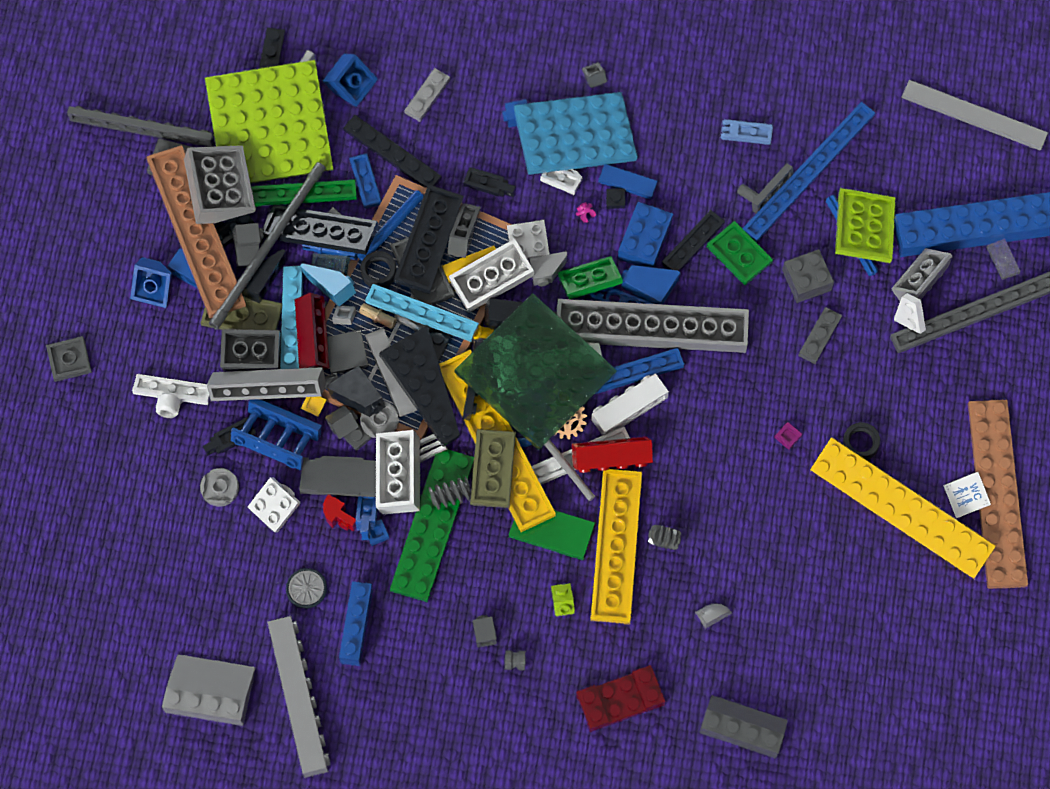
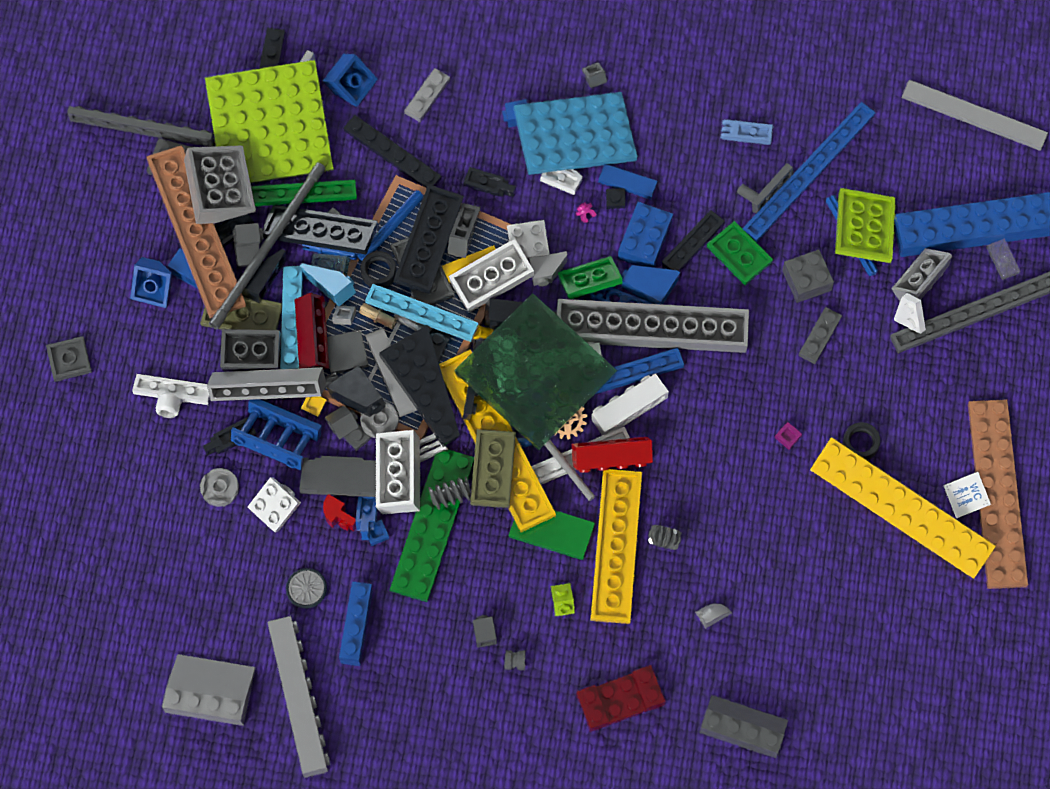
blue tile [349,153,382,209] -> none

